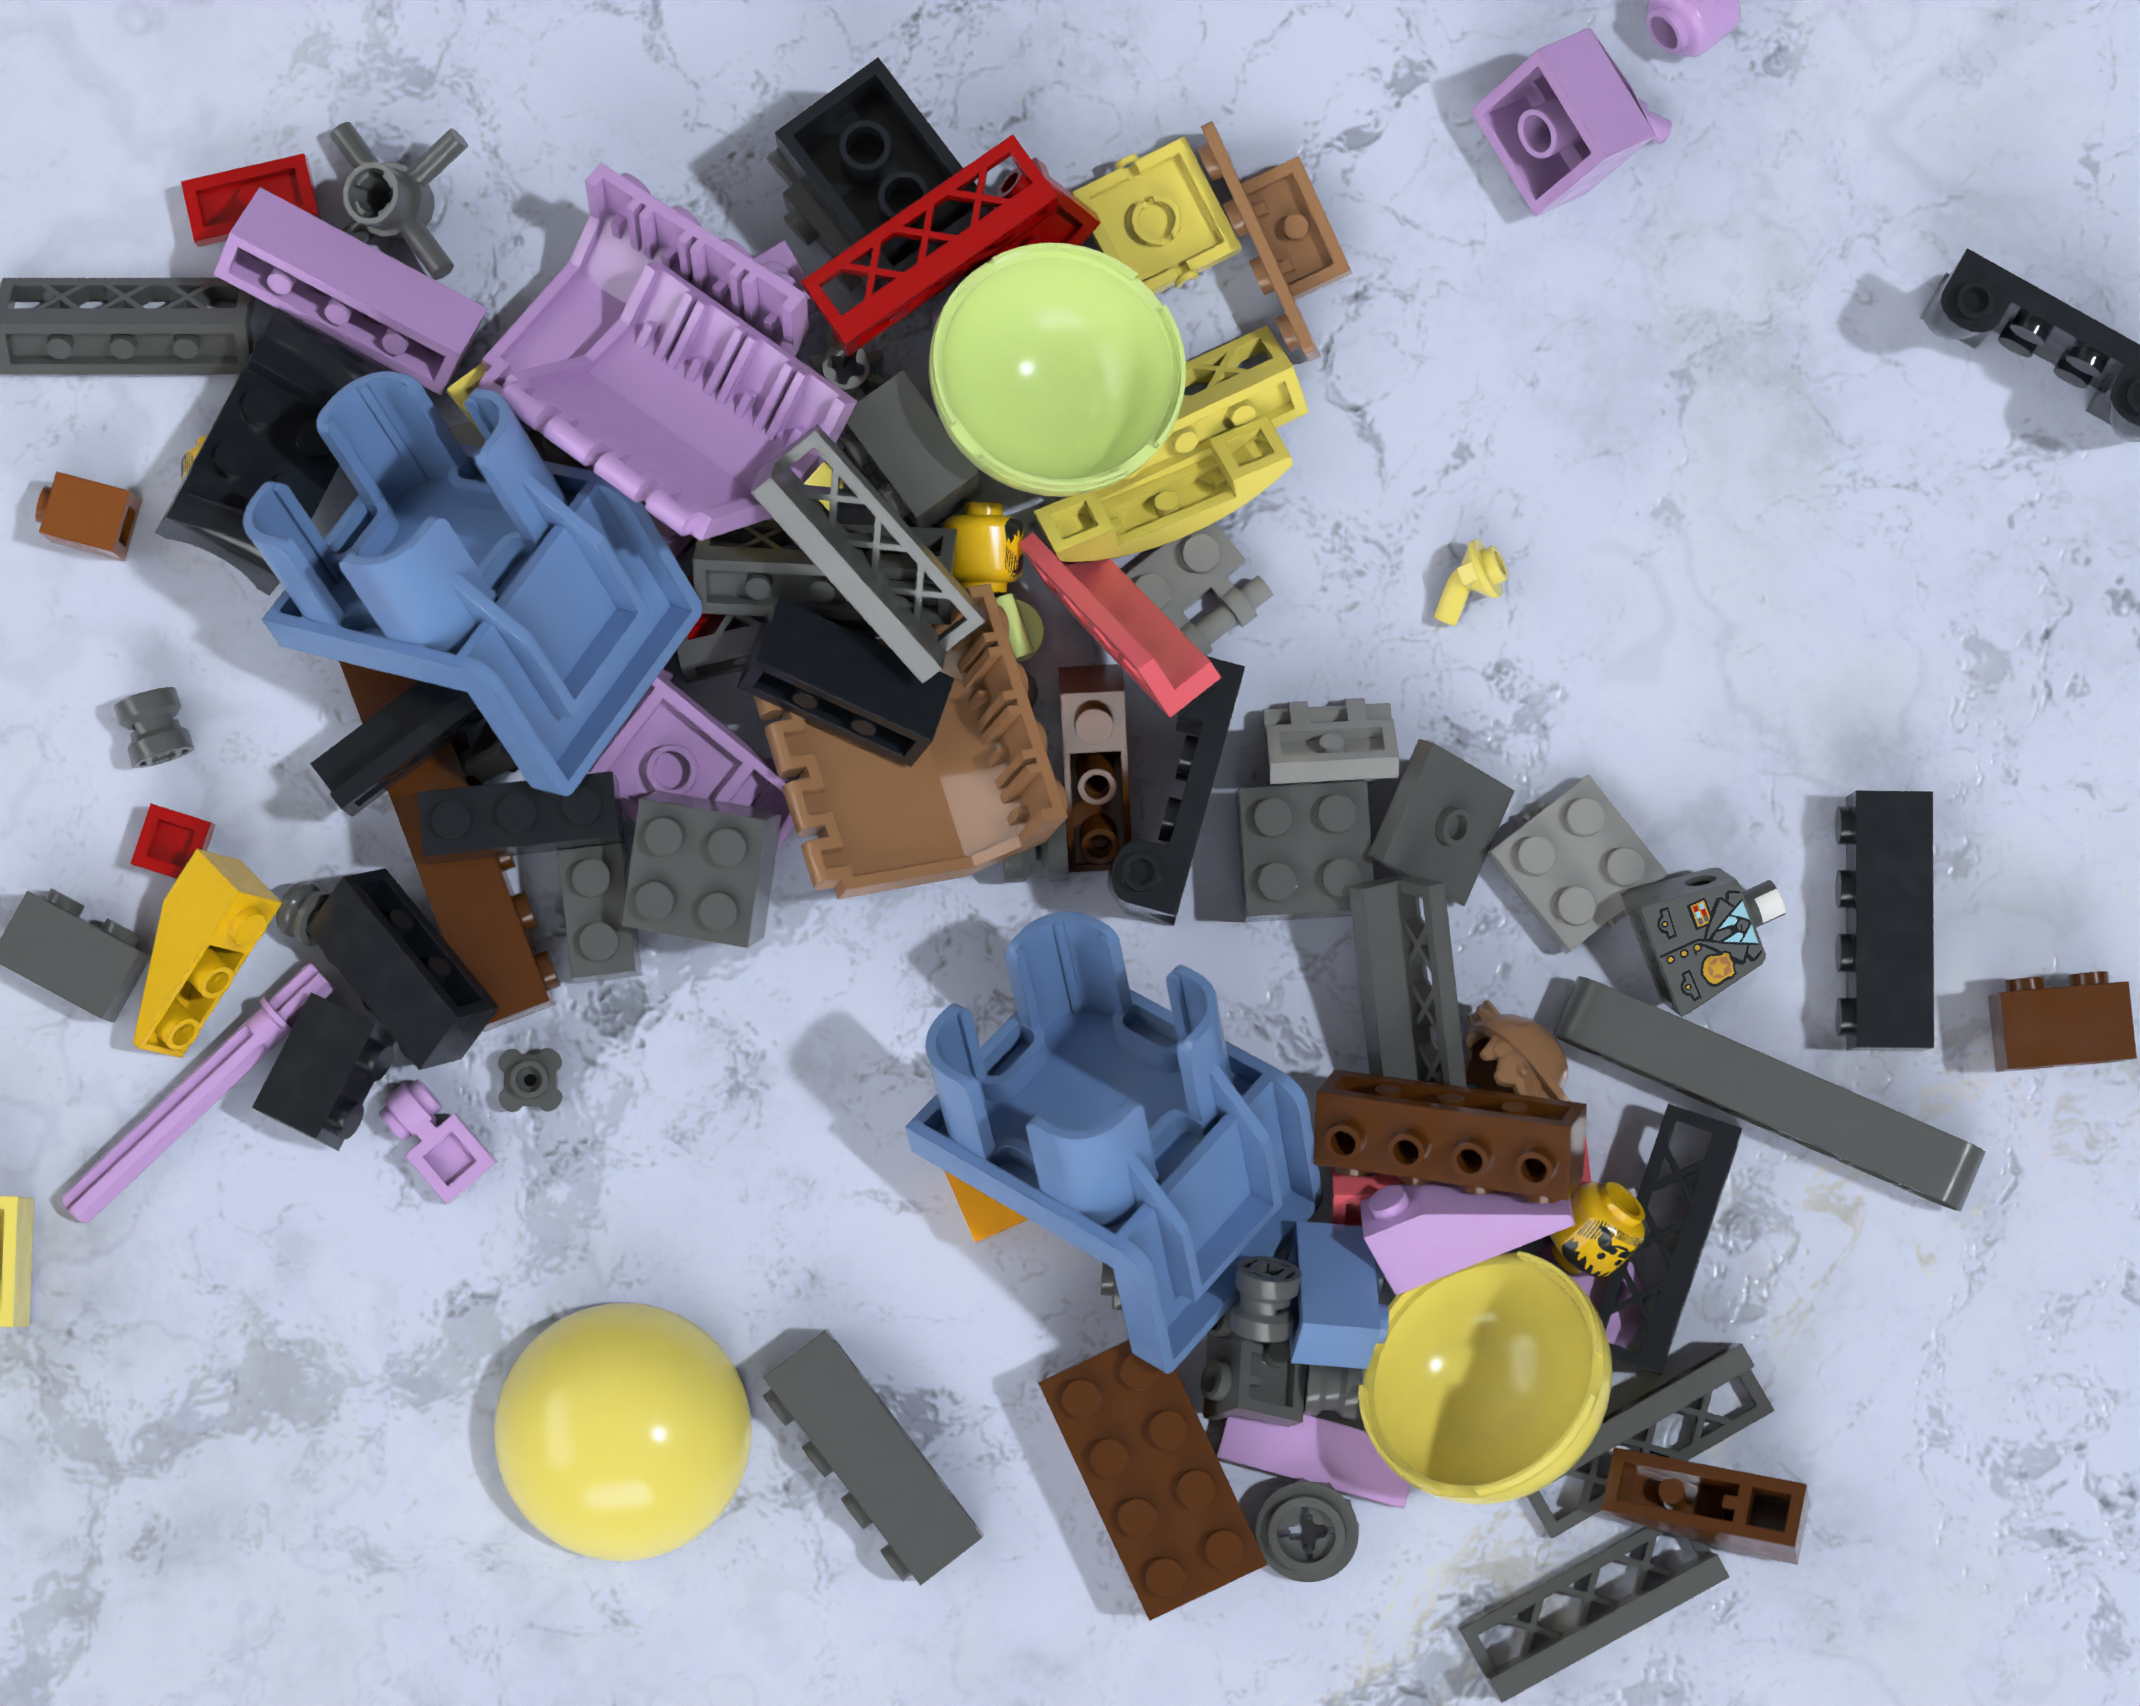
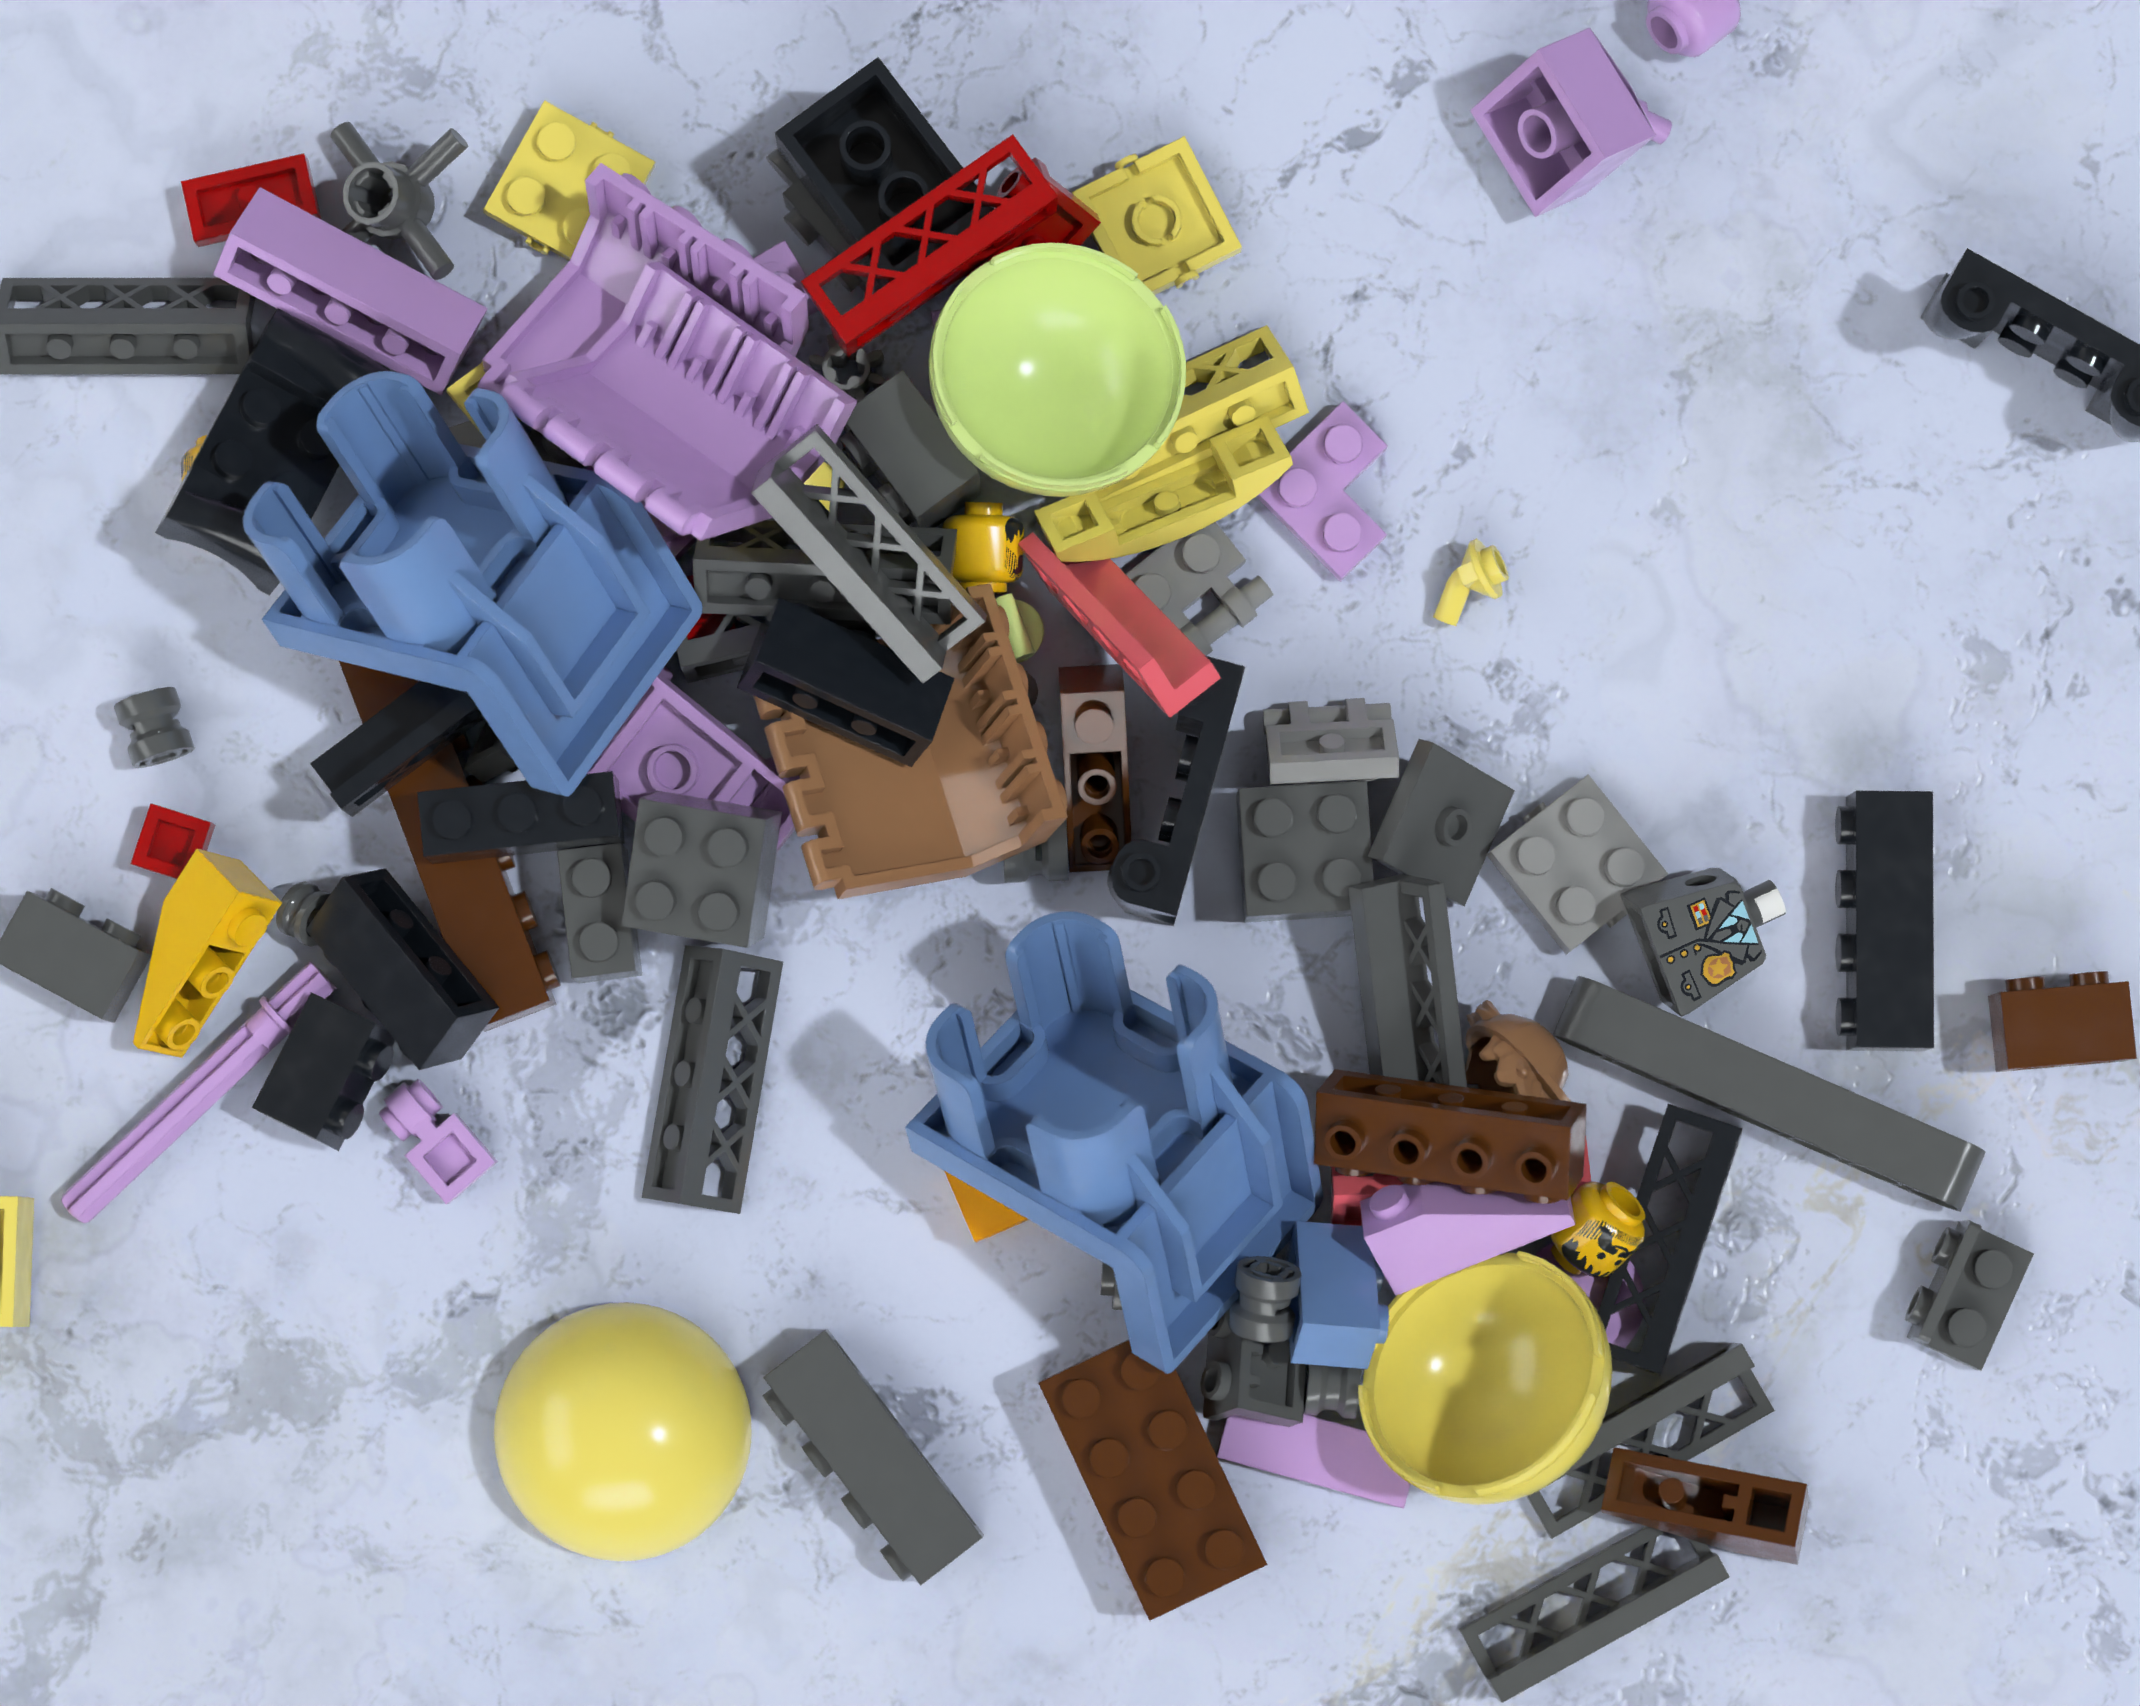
dark orange brick [35,471,142,561] -> none
dark grey plate [498,1048,563,1112] -> none
medium nougat bracket [1197,121,1353,362] -> none
dark grey gear [1255,1478,1360,1582] -> none
none -> light yellow plate [483,100,655,261]
none -> dark grey fence [642,945,783,1214]
none -> lavender plate [1256,401,1387,582]
none -> dark grey bracket [1905,1220,2034,1371]

